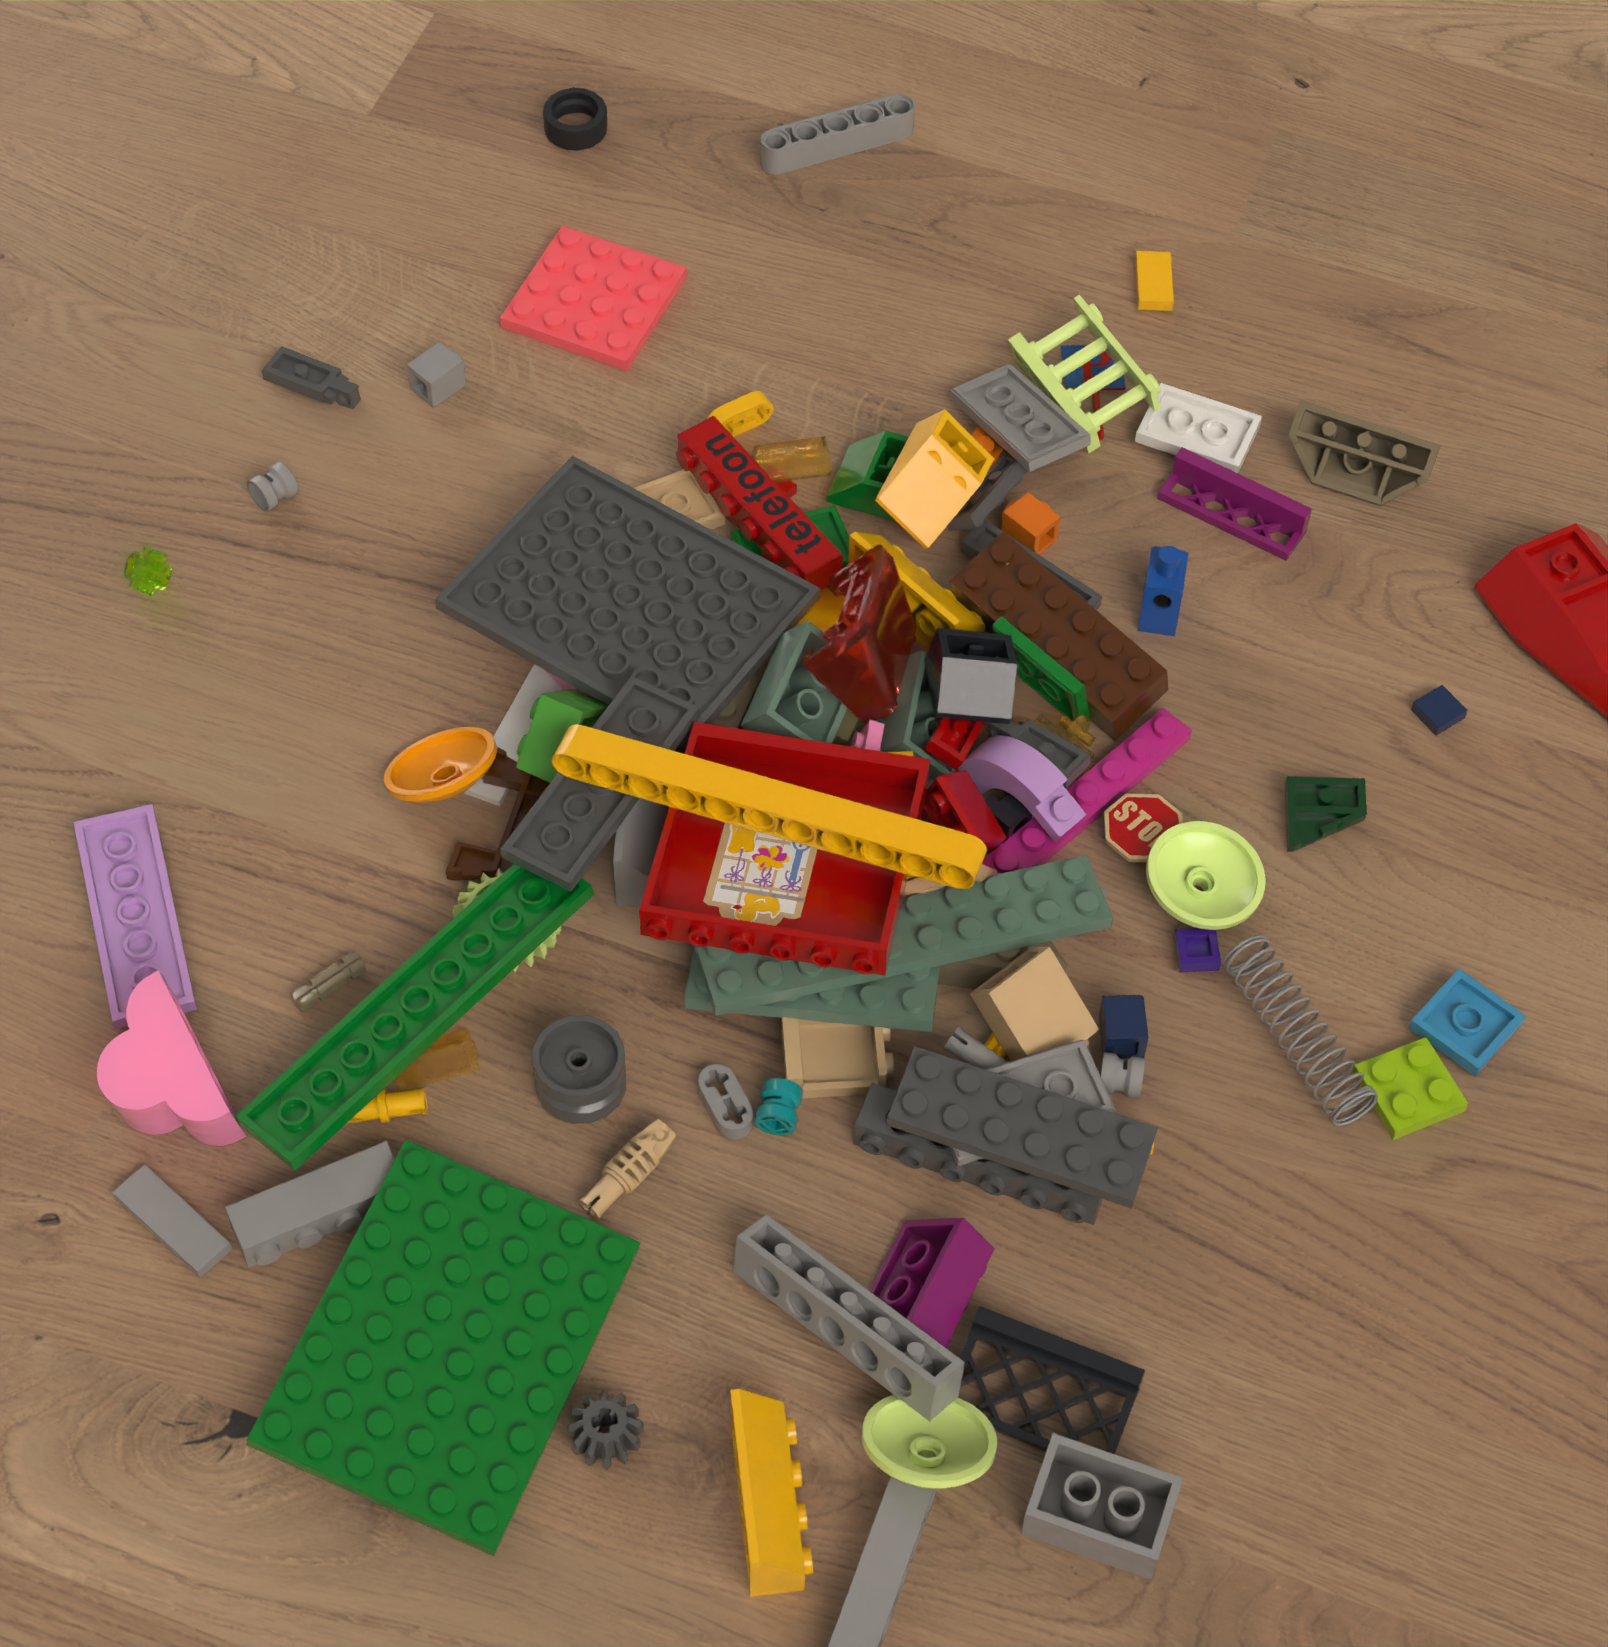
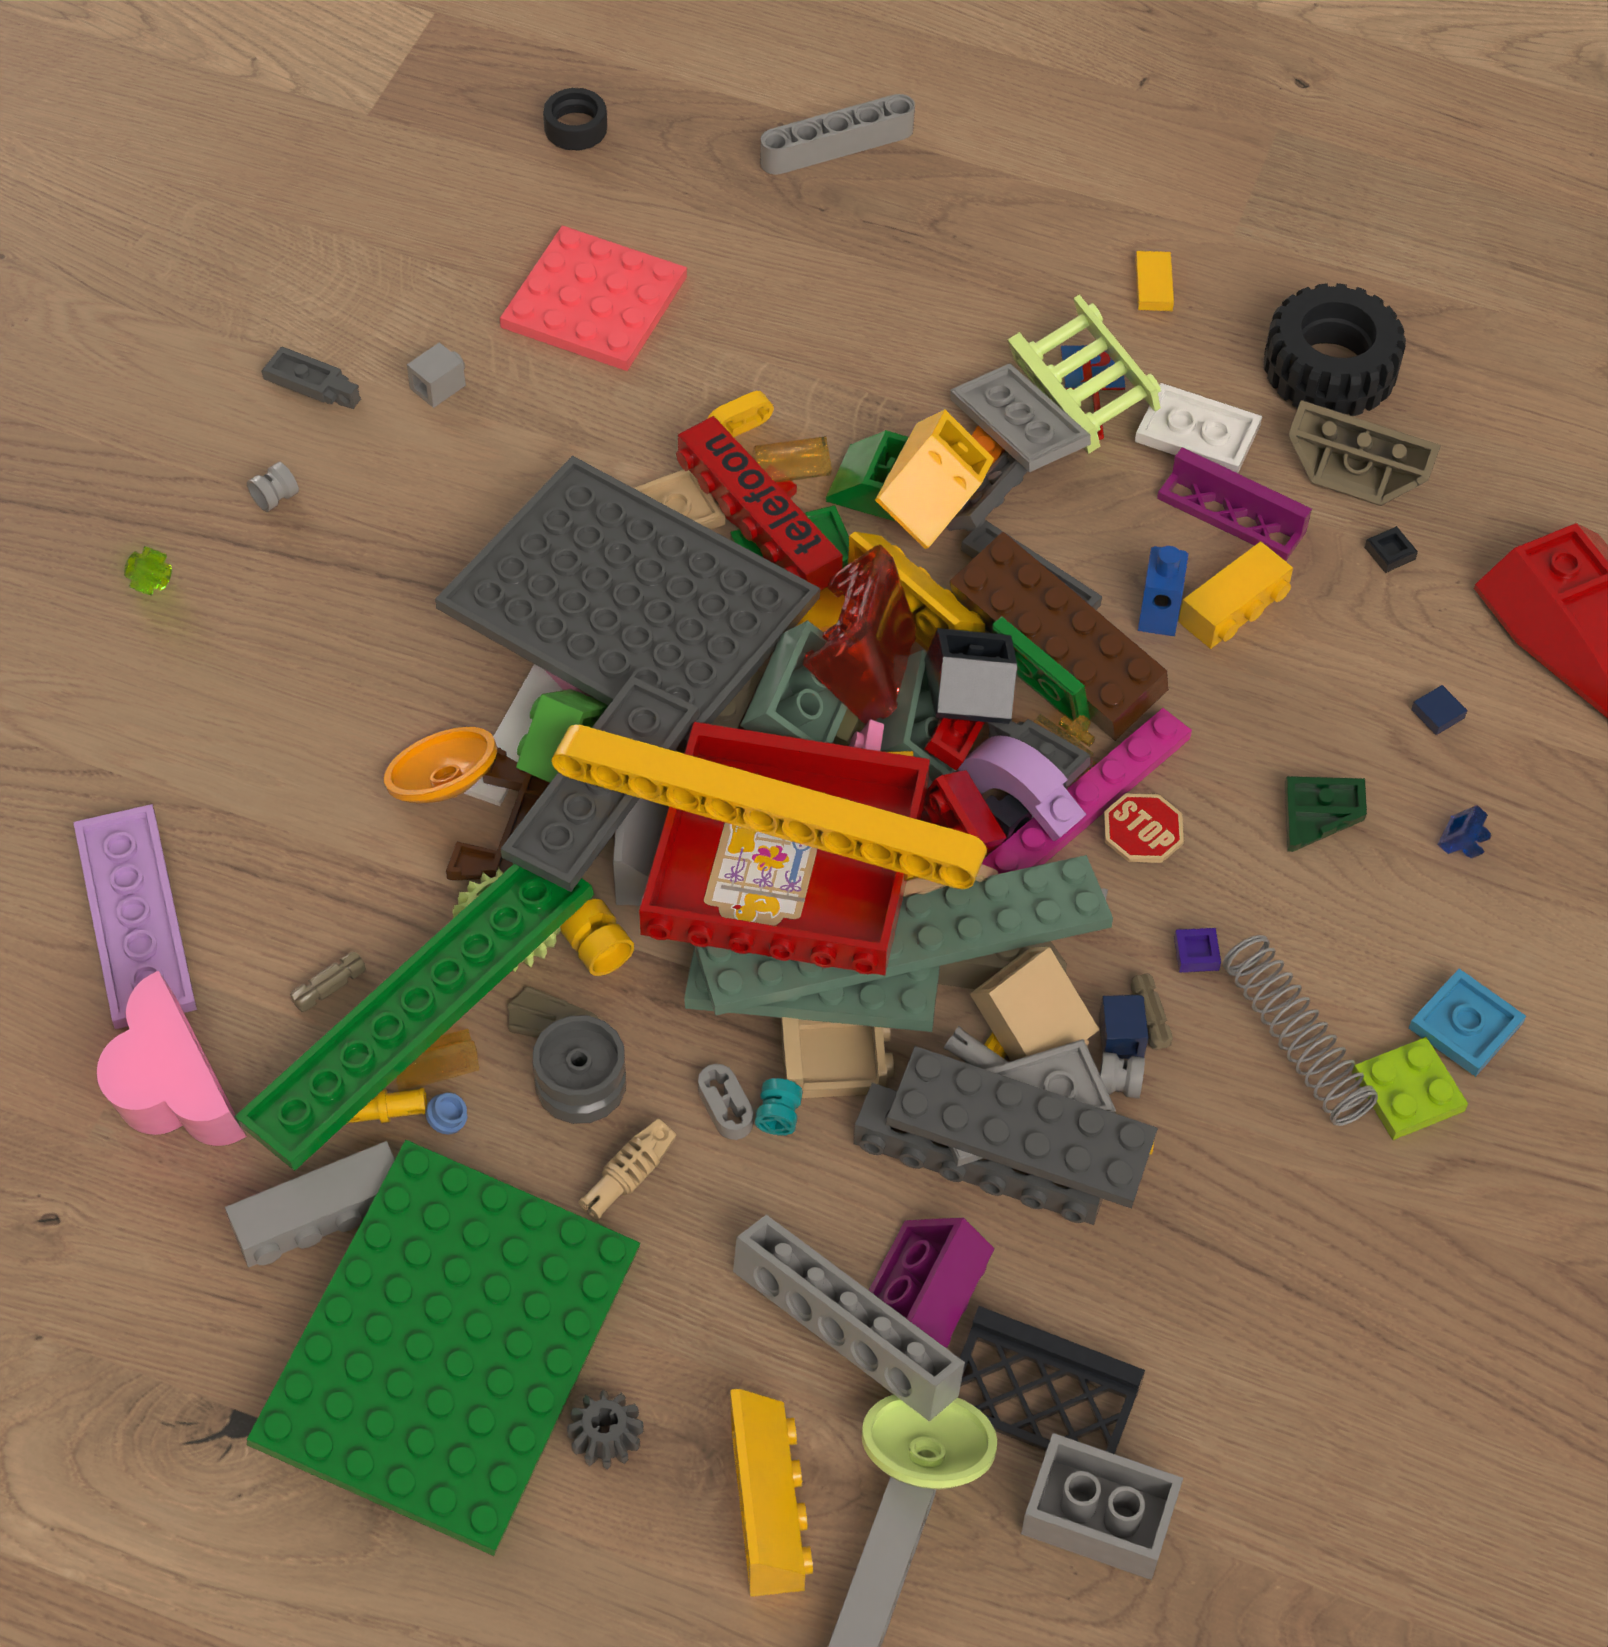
light grey tile [112,1165,233,1278] -> none
orange brick [1001,492,1061,555] -> none
yellowish green dish [1146,821,1266,930] -> none
none -> medium blue plate [425,1093,467,1135]
none -> dark tan piece [508,986,599,1038]
none -> yellow wheel [560,899,634,976]
none -> dark tan axle [1131,973,1173,1050]
none -> yellow brick [1178,541,1293,649]
none -> black tyre [1263,283,1406,417]
none -> black tile [1364,526,1418,573]
none -> clear blue tile [1437,805,1492,858]

